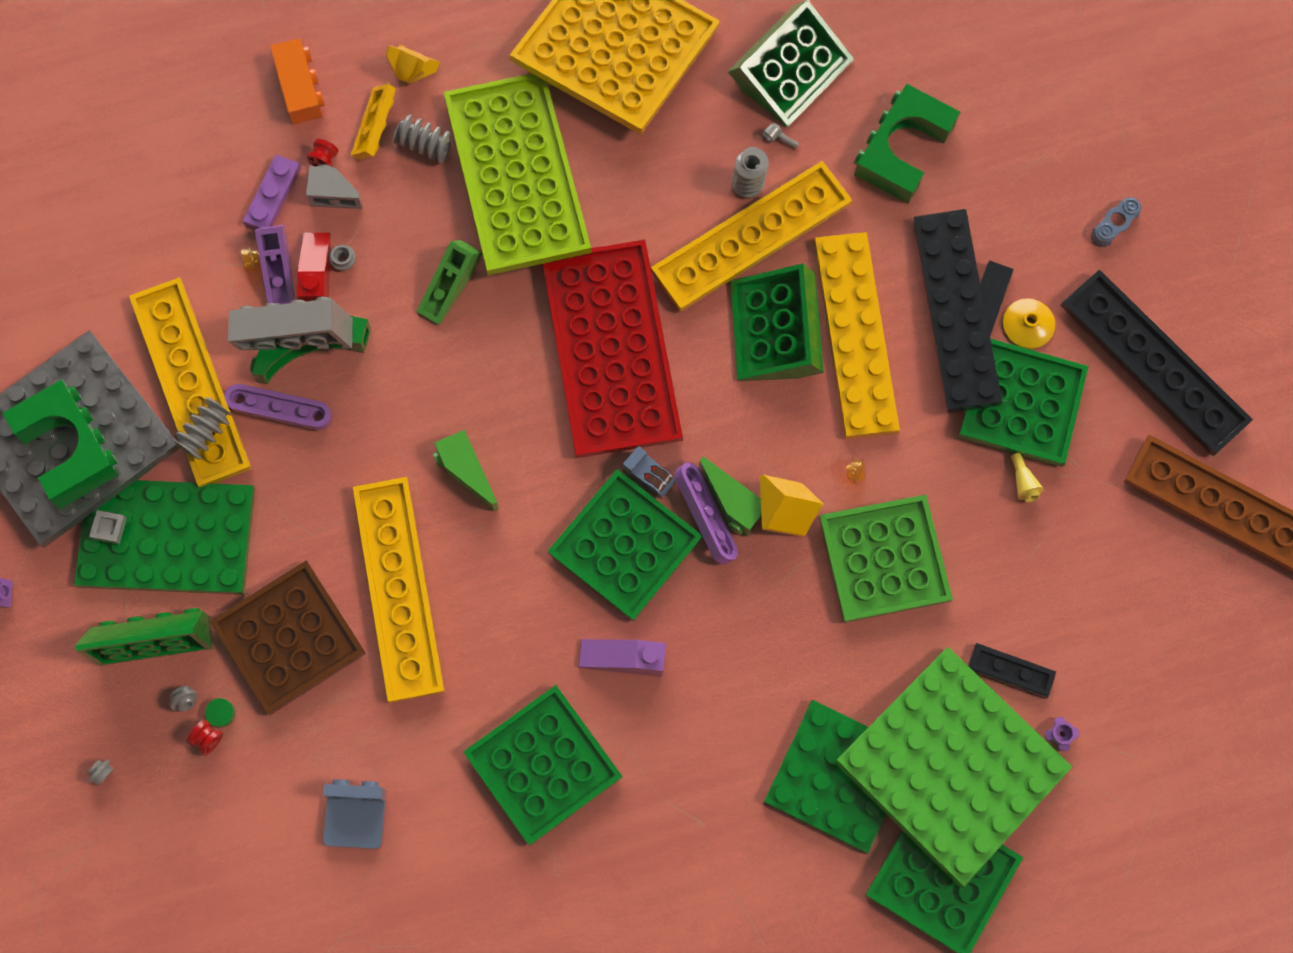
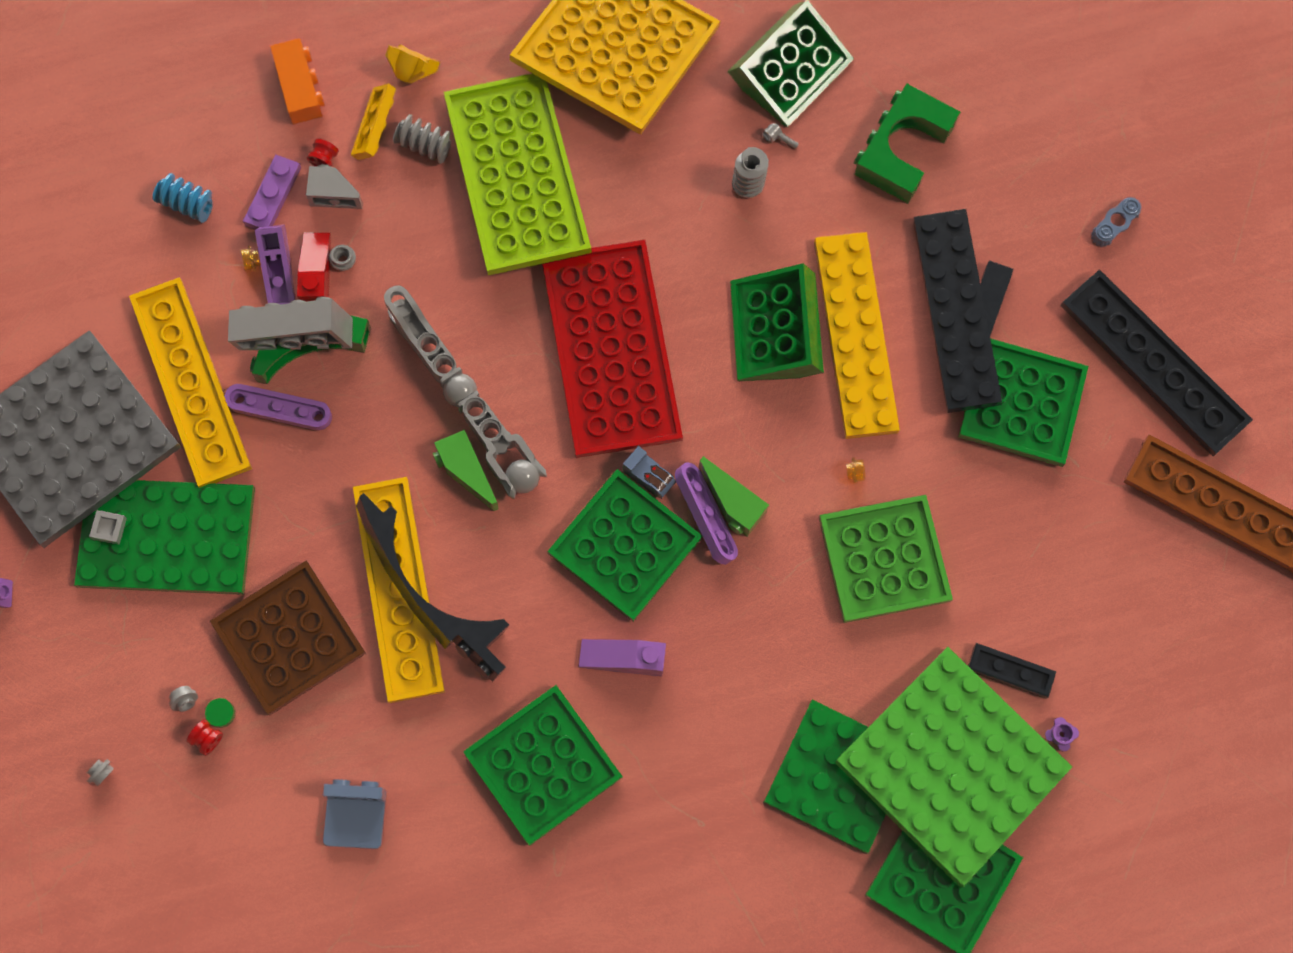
green arch [3,379,119,509] -> none
green slope [75,608,213,666] -> none
light grey piece [174,397,232,460] -> none
bright green slope [416,240,483,324] -> none
yellow plate [651,161,853,312] -> none
yellow slope [760,475,823,537] -> none
yellow dish [1002,299,1055,349] -> none
light yellow cone [1011,453,1044,503] -> none
none -> dark azure piece [152,173,213,223]
none -> black slope [356,493,509,682]
none -> light grey piece [384,286,547,499]

